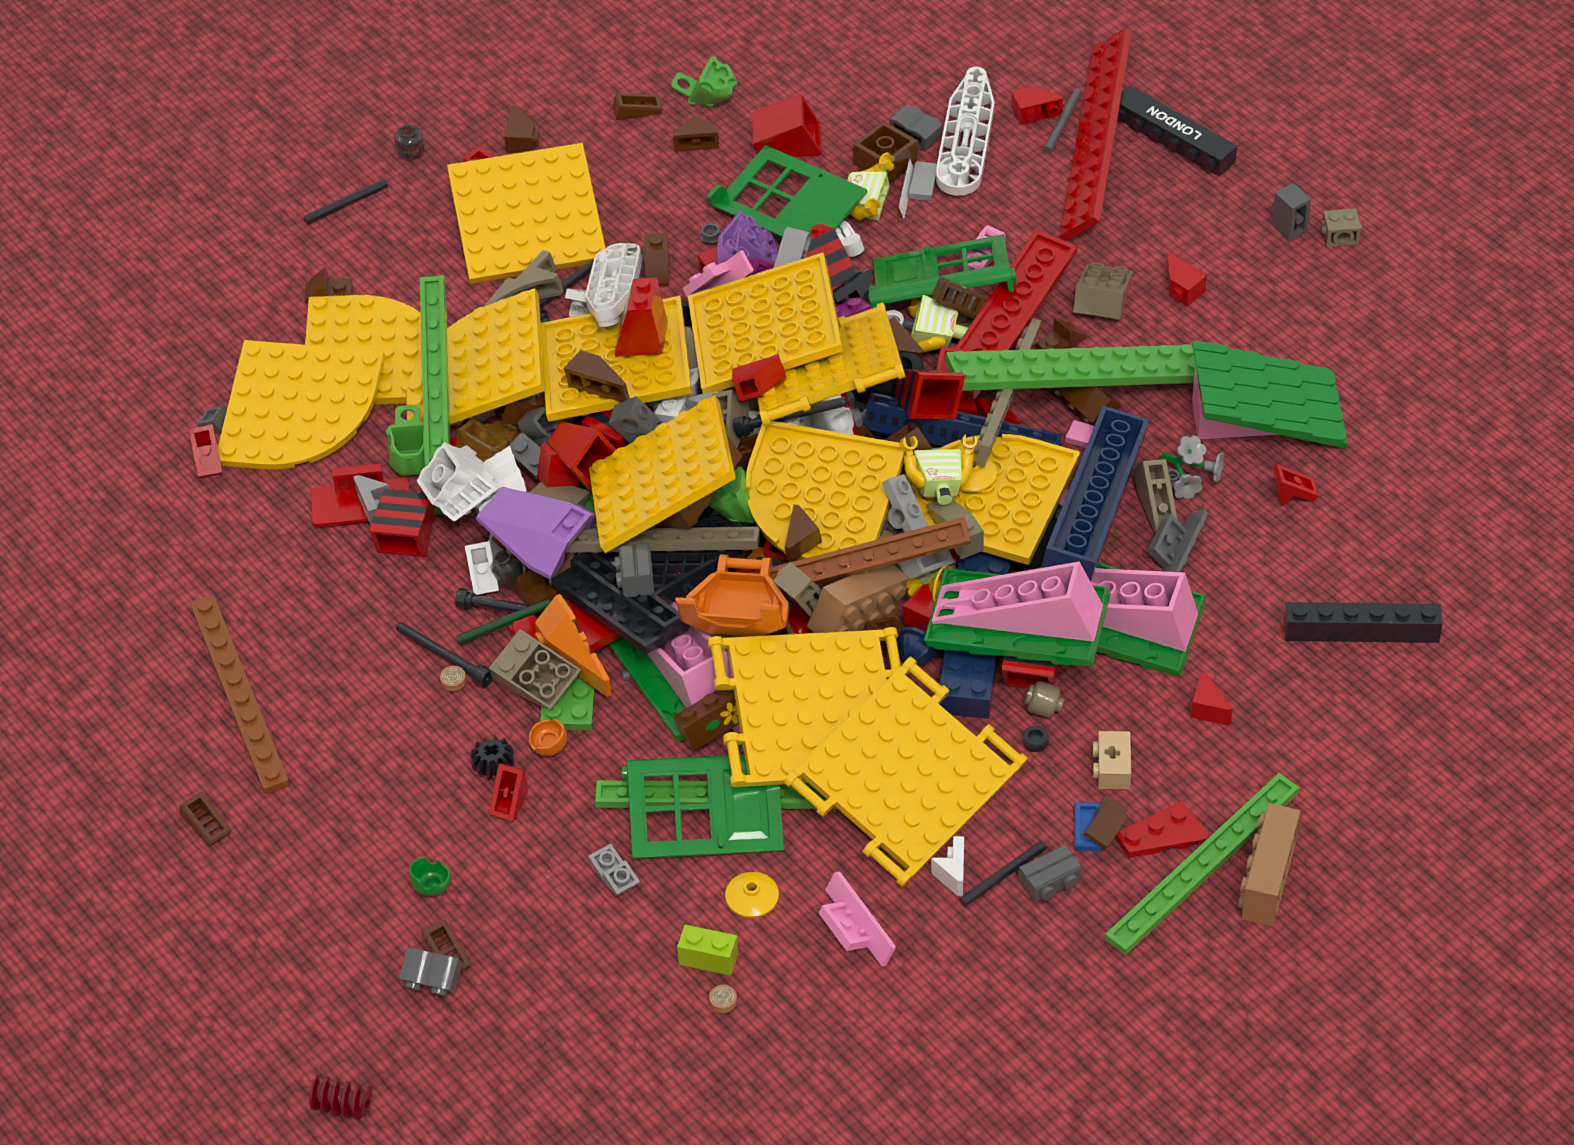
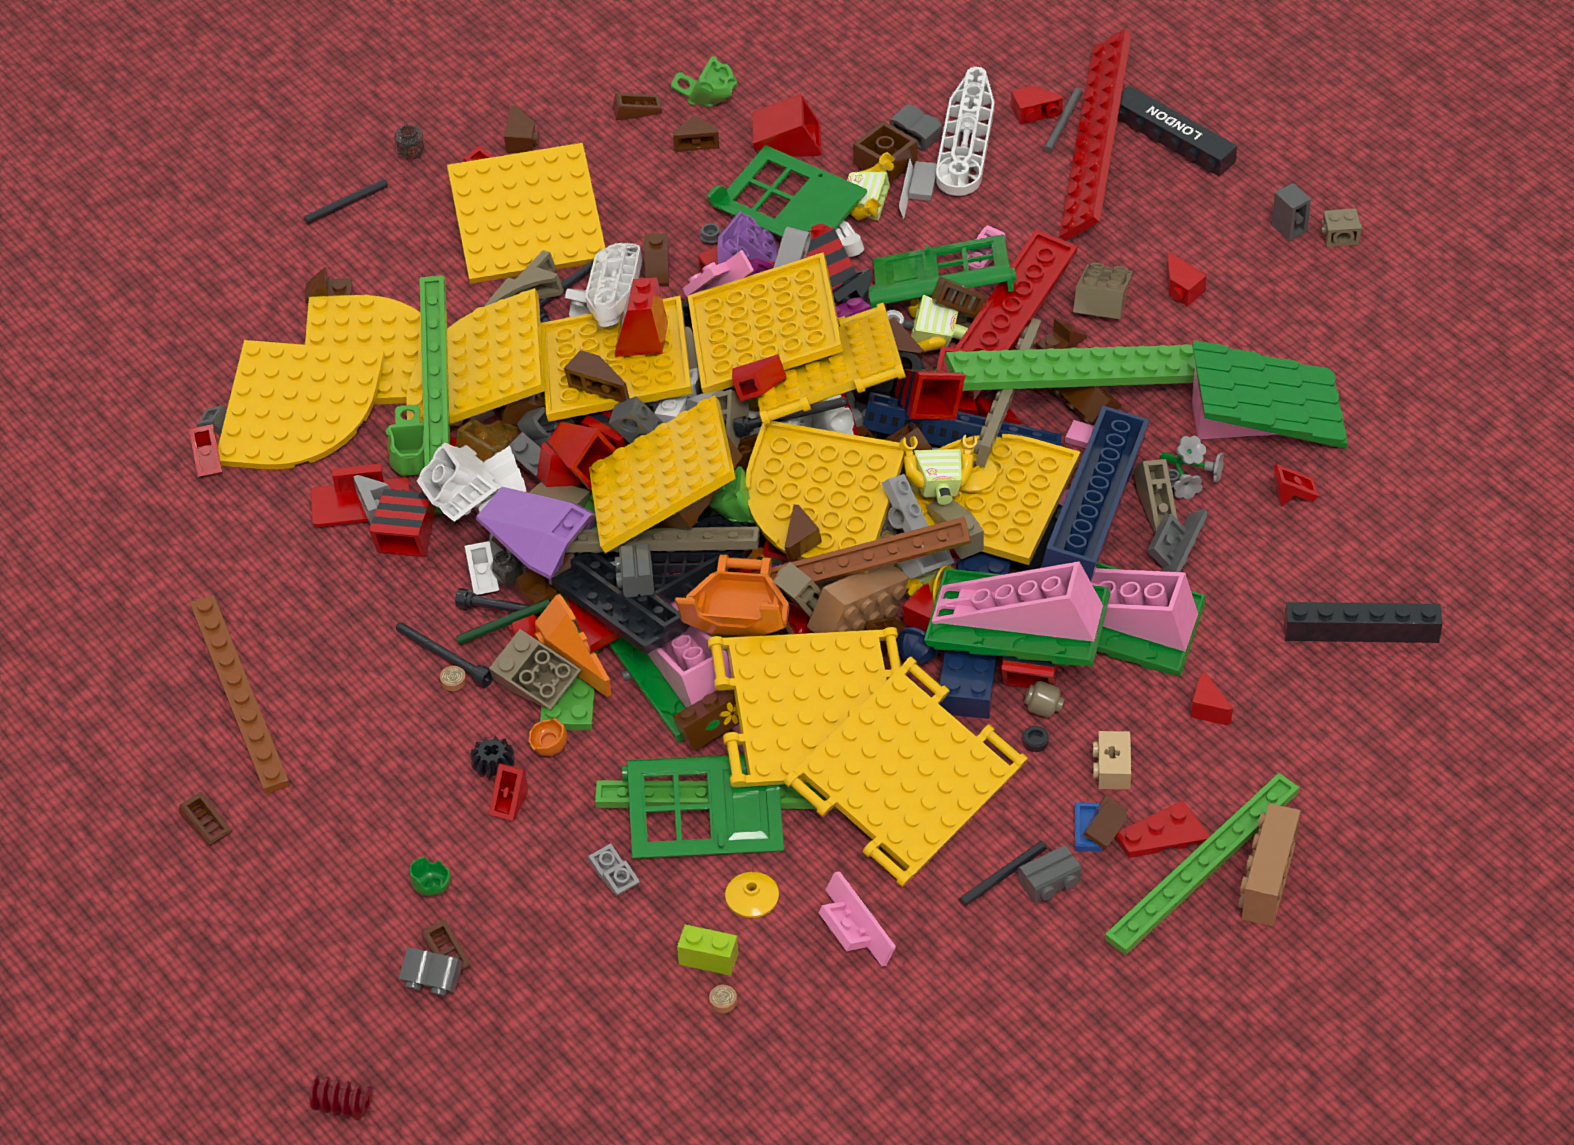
white slope [931,836,964,896] -> none

